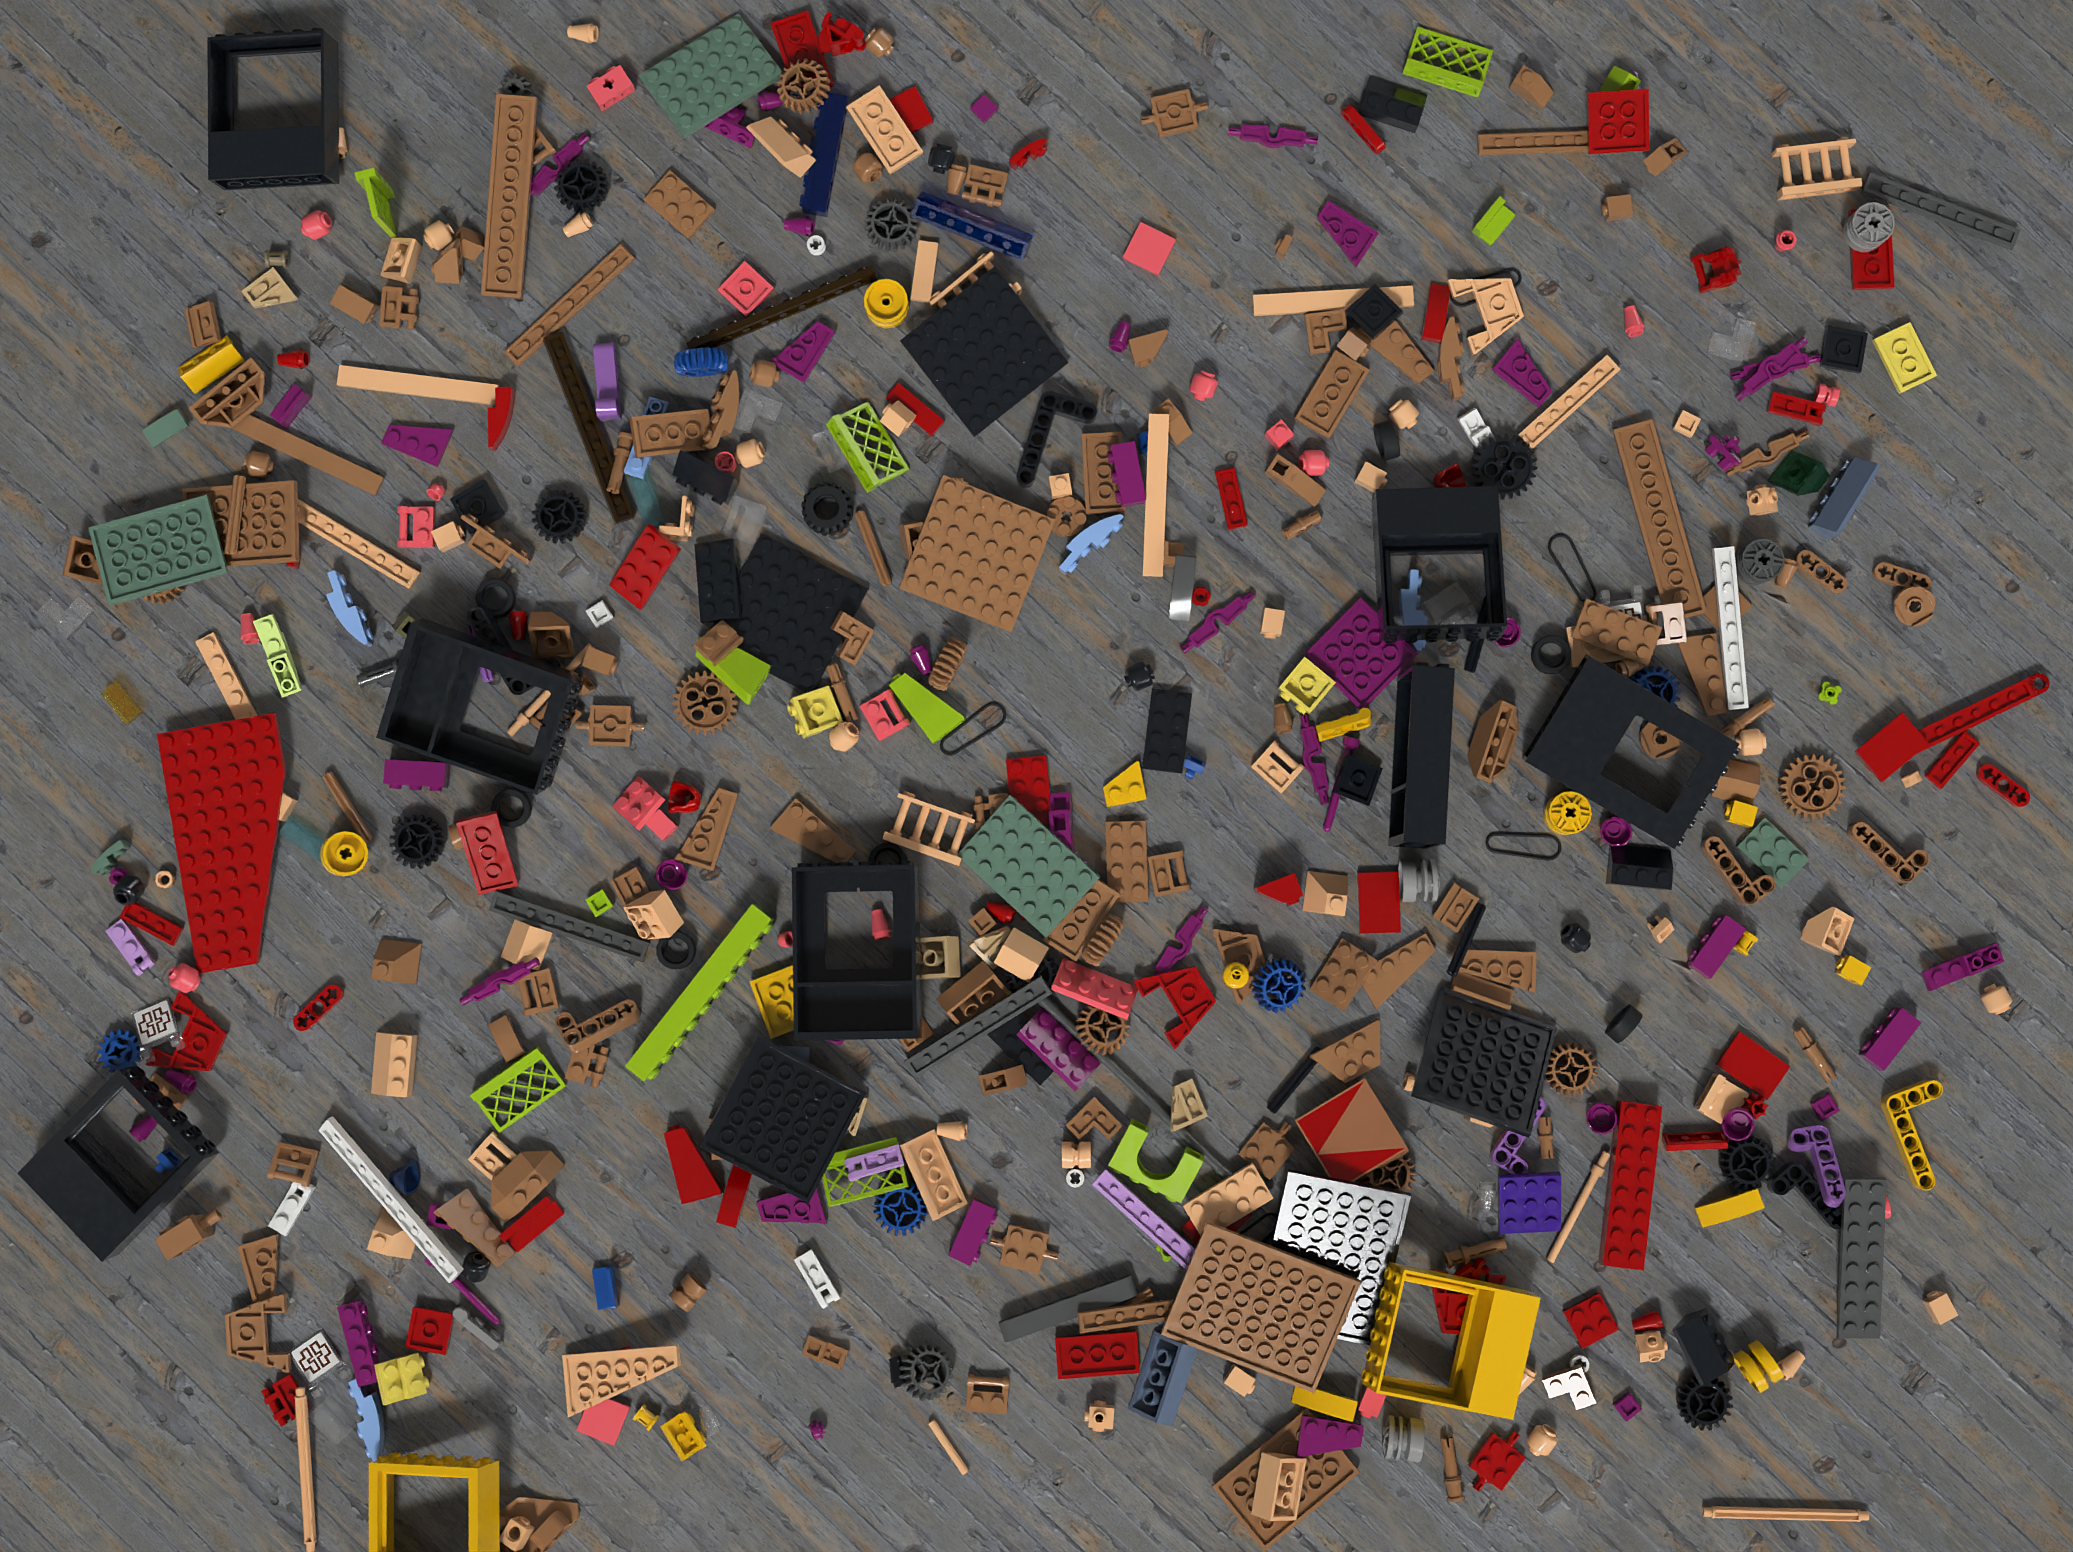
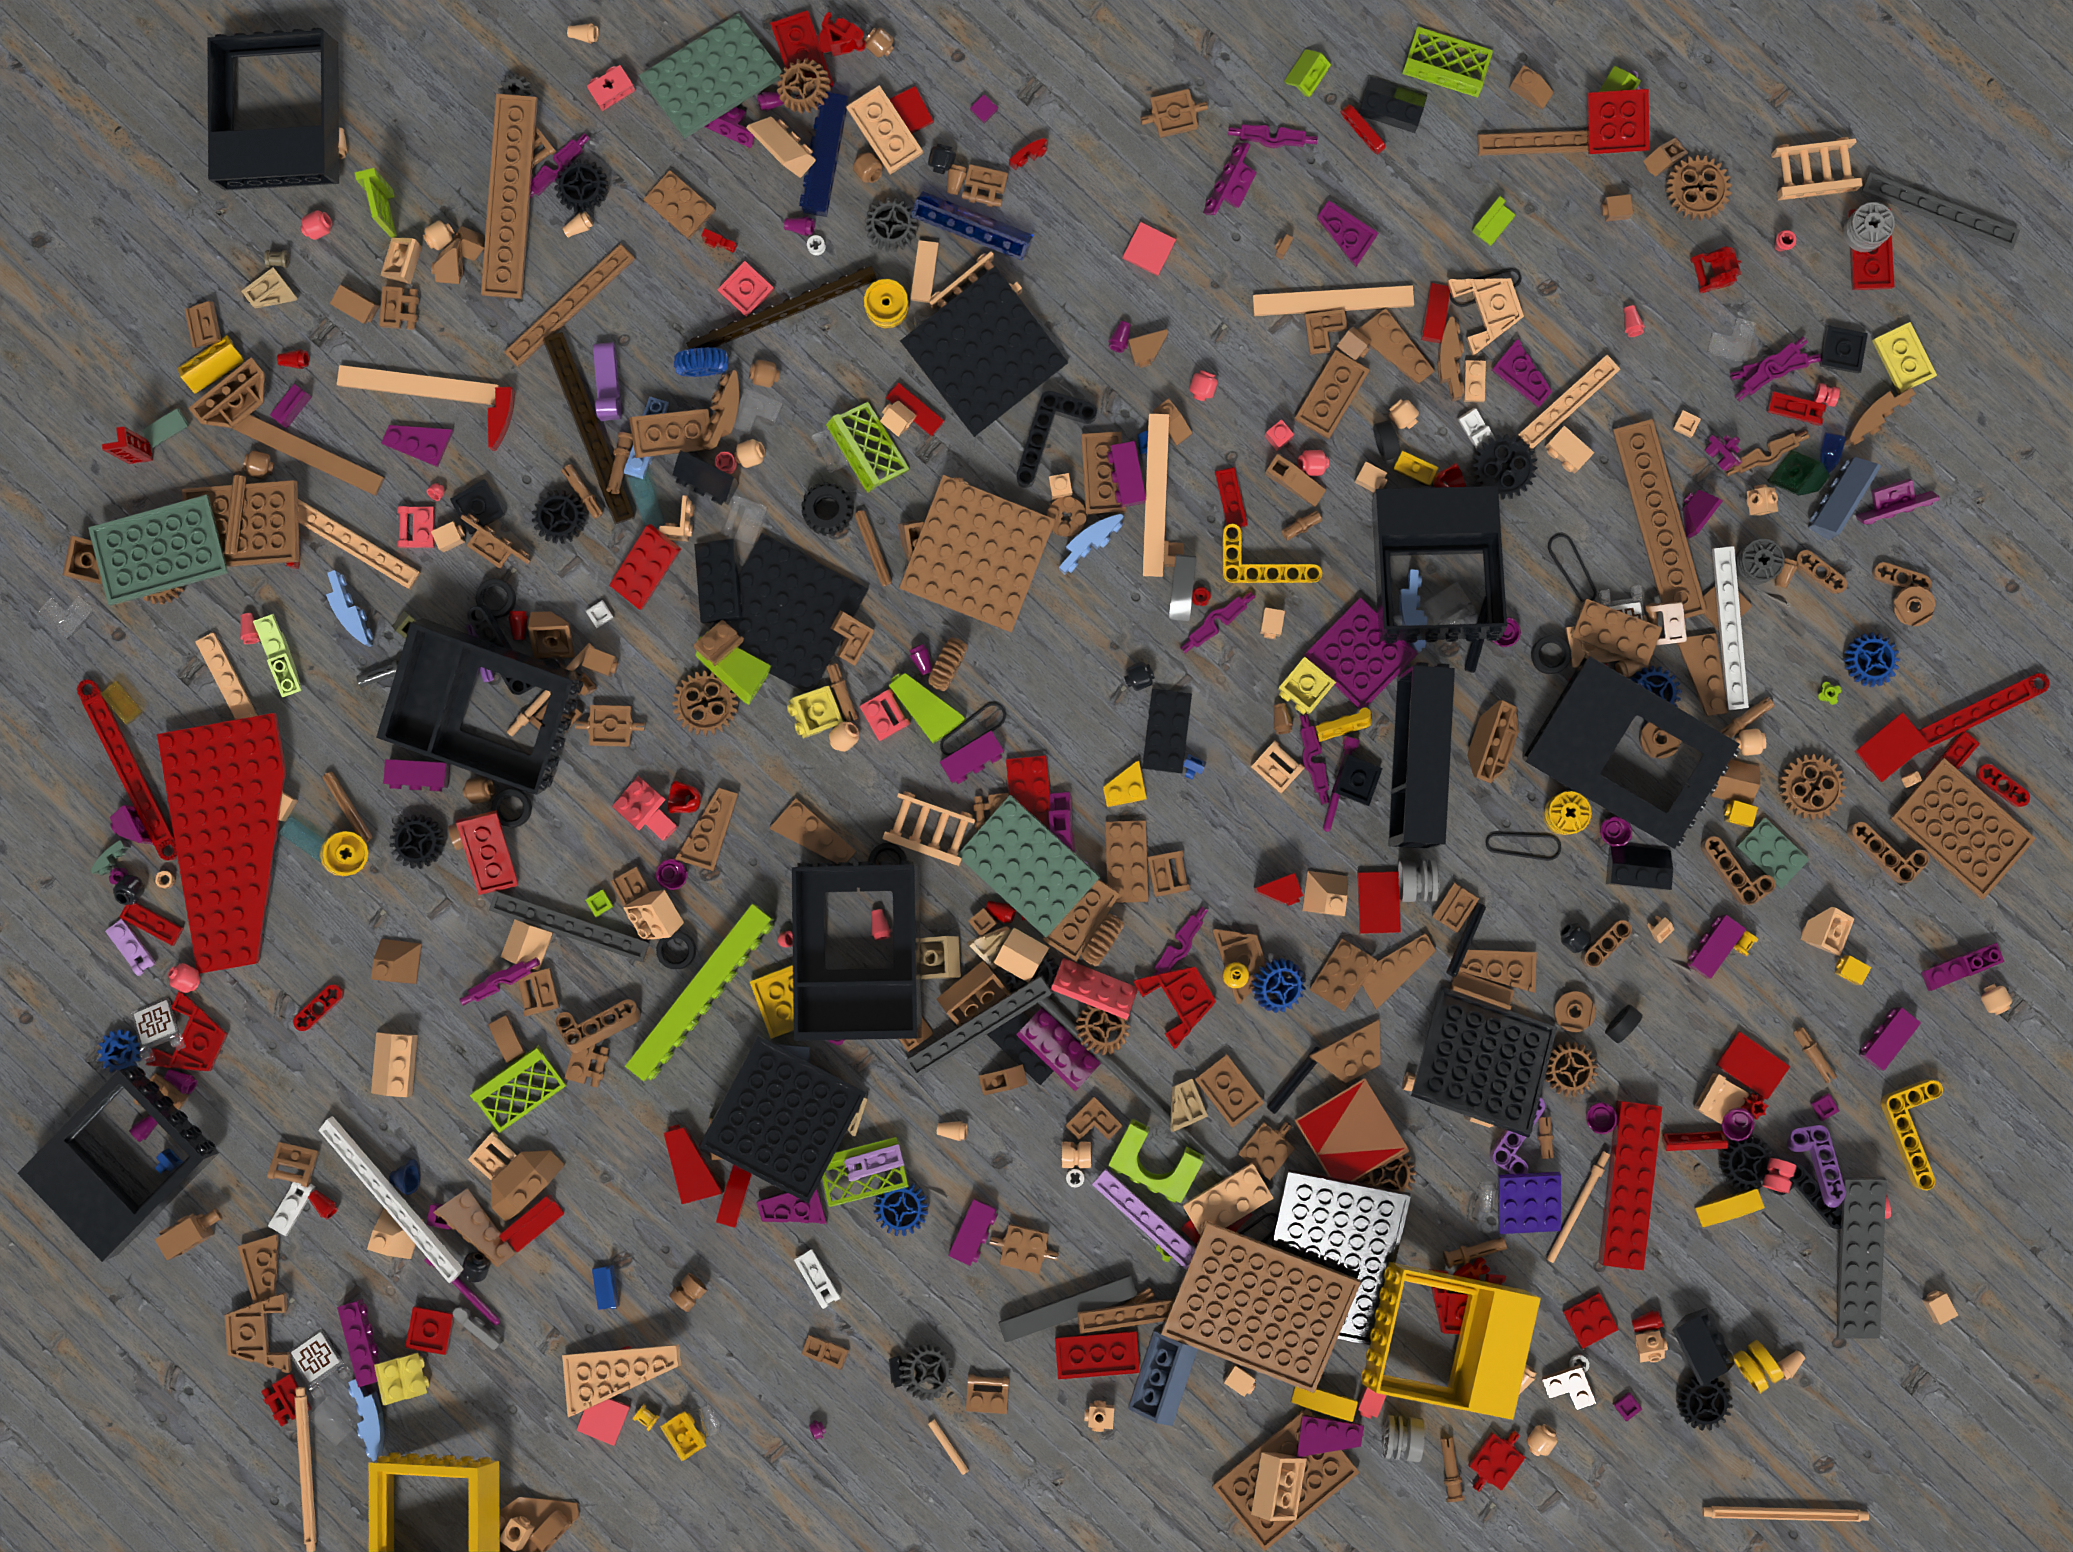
magenta wing [769,321,836,383] -> none
light nougat plate [899,1129,968,1221] -> none
black plate [1346,284,1403,340] -> none
none -> red plate [77,679,177,861]
none -> red fence [102,426,153,464]
none -> magenta slope [110,805,153,845]
none -> red cone [308,1190,338,1220]
none -> medium nougat head [463,776,495,804]
none -> medium nougat axle [561,464,603,519]
none -> red plate [701,228,737,253]
none -> magenta brick [940,731,1004,784]
none -> medium nougat plate [1195,1054,1264,1128]
none -> magenta bracket [1203,143,1257,215]
none -> yellow beam [1222,524,1322,583]
none -> lime panel [1284,49,1331,97]
none -> yellow plate [1393,451,1439,487]
none -> light nougat plate [1464,360,1486,402]
none -> light nougat brick [1545,426,1594,474]
none -> medium nougat plate [1554,991,1596,1032]
none -> medium nougat beam [1581,920,1632,967]
none -> medium nougat gear [1665,155,1732,221]
none -> magenta slope [1682,490,1723,539]
none -> coral wheel [1762,1158,1796,1194]
none -> clear blue plate [1820,432,1846,474]
none -> blue gear [1843,632,1900,687]
none -> medium nougat slope [1844,388,1916,446]
none -> magenta bracket [1856,478,1940,525]
none -> medium nougat plate [1889,758,2036,900]

